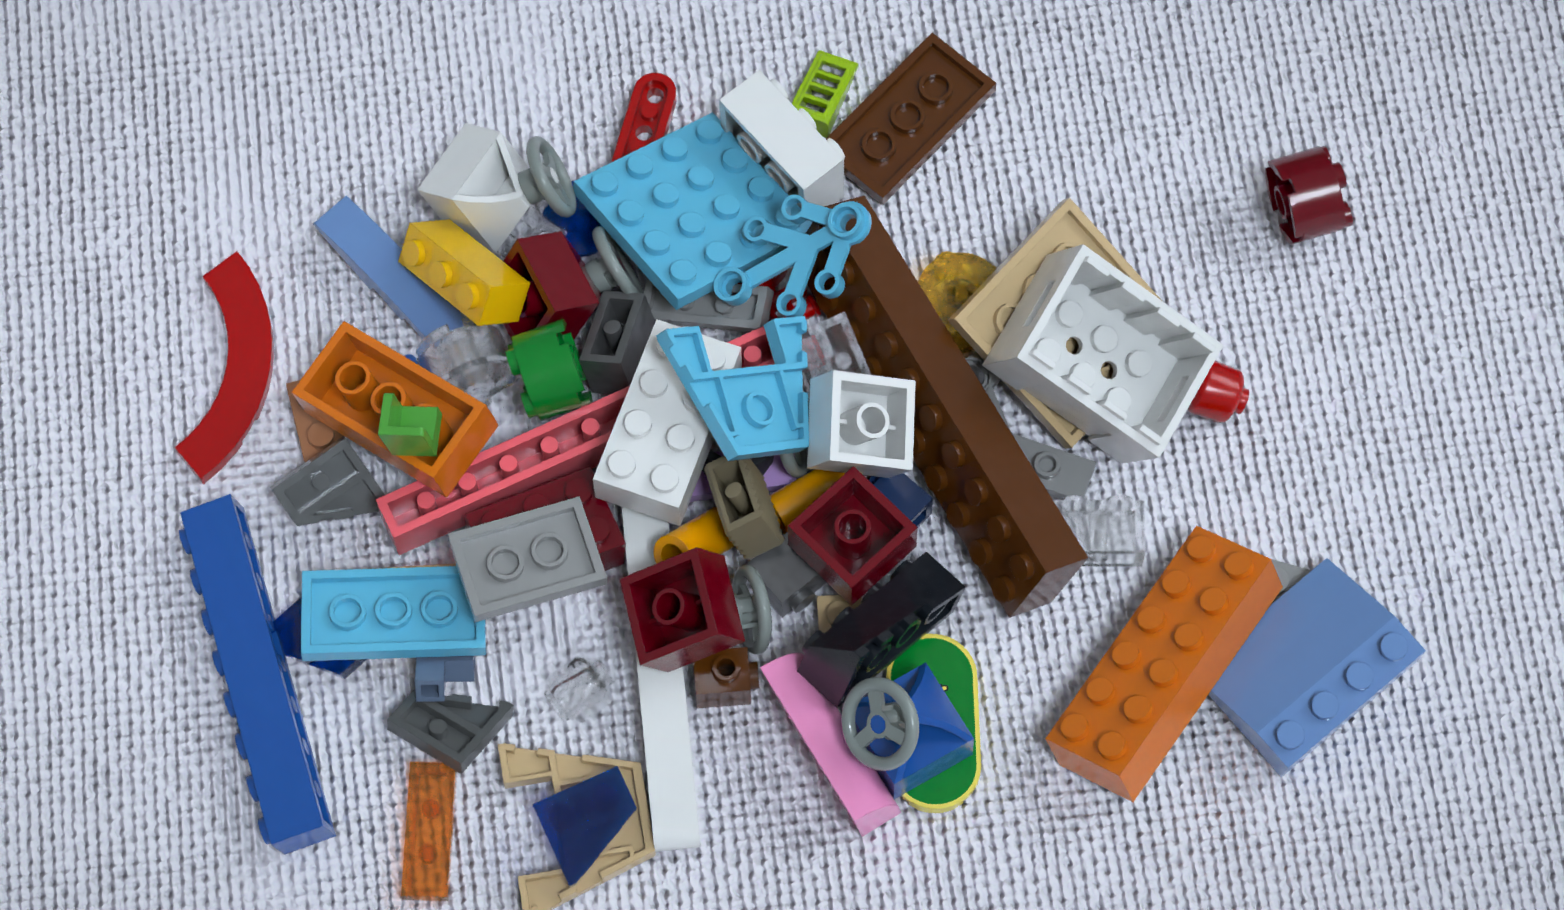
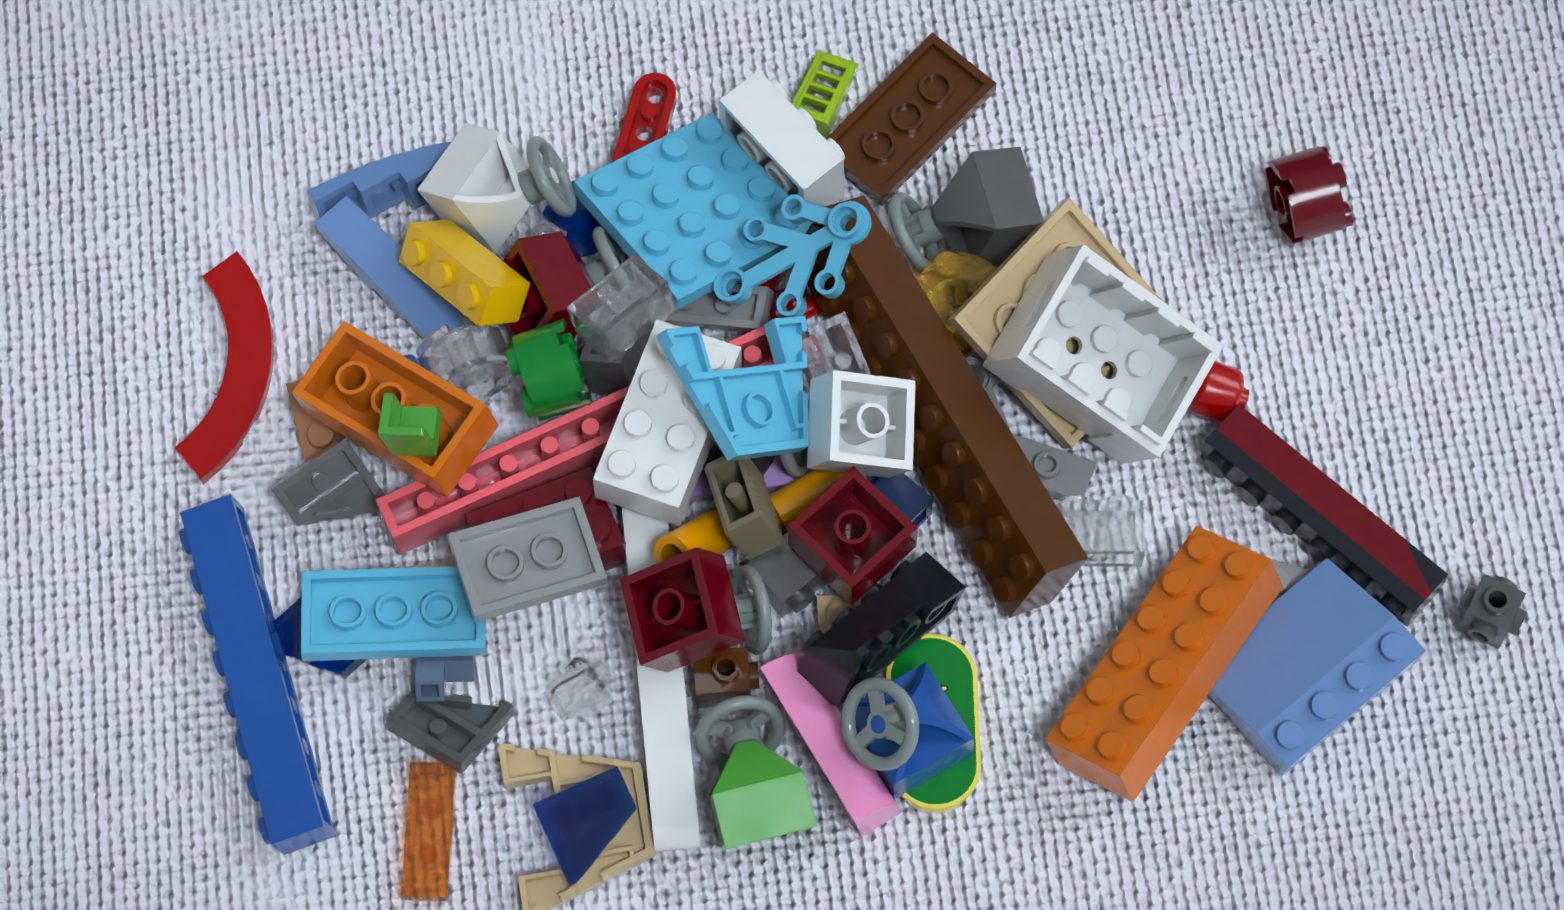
none -> medium blue slope [307,141,452,220]
none -> clear brick [566,254,677,363]
none -> bright green piece [695,695,817,850]
none -> dark grey piece [888,147,1044,273]
none -> brick [1200,404,1448,627]
none -> dark grey brick [1457,574,1528,649]

